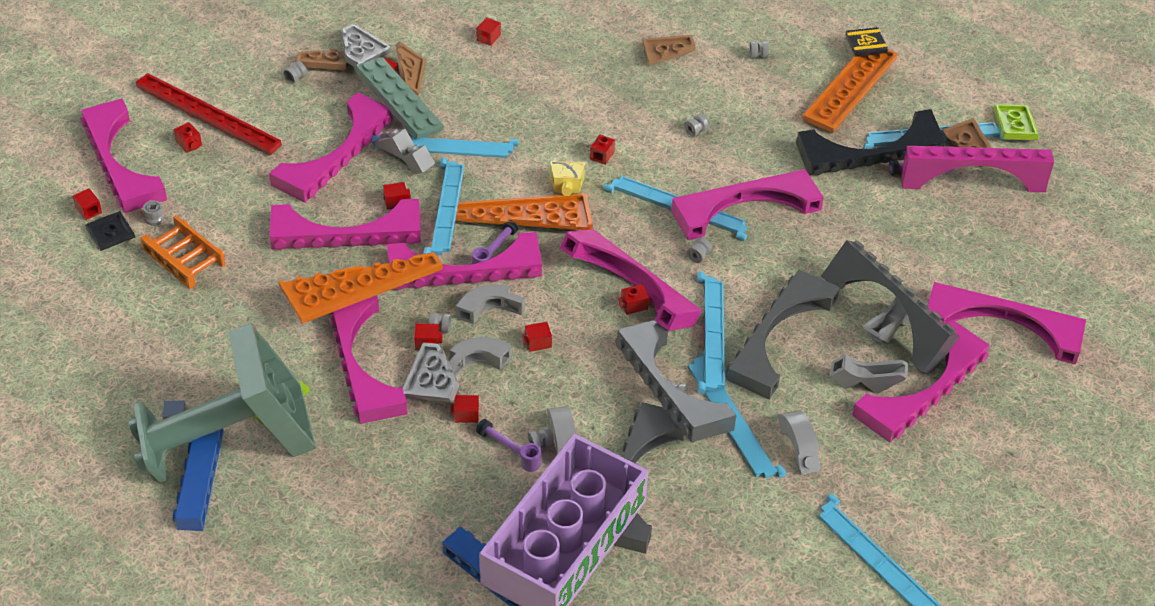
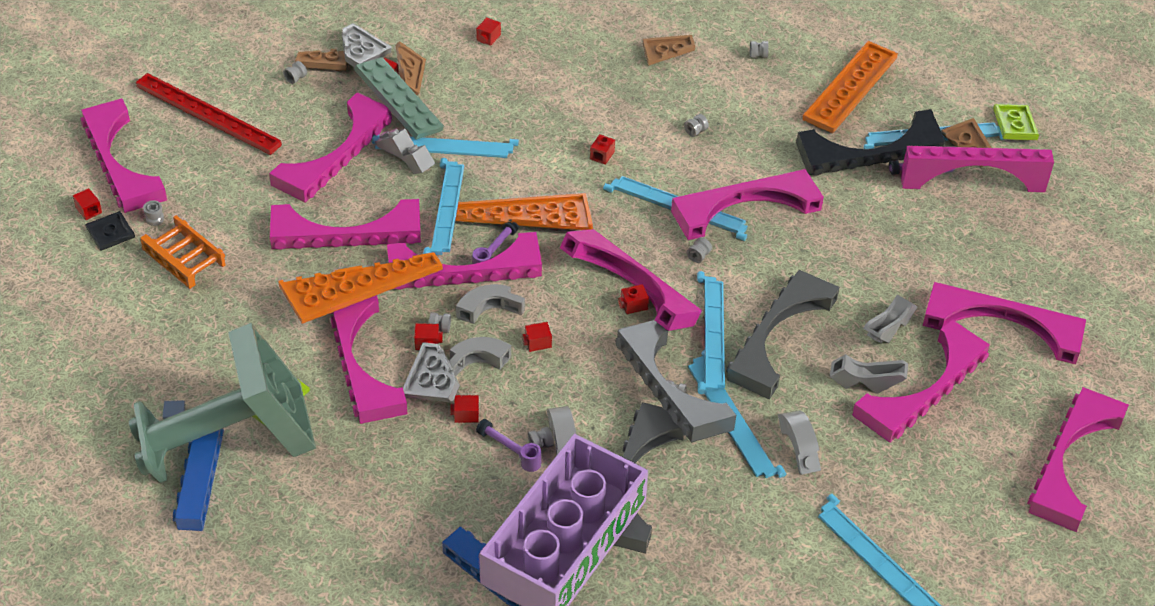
red brick [174,122,202,153] -> none
red brick [383,182,411,210] -> none
light yellow torso [550,161,585,196] -> none
dark grey arch [821,240,960,373] -> none
black tile [845,27,888,57] -> none
none -> dark pink arch [1027,387,1129,532]

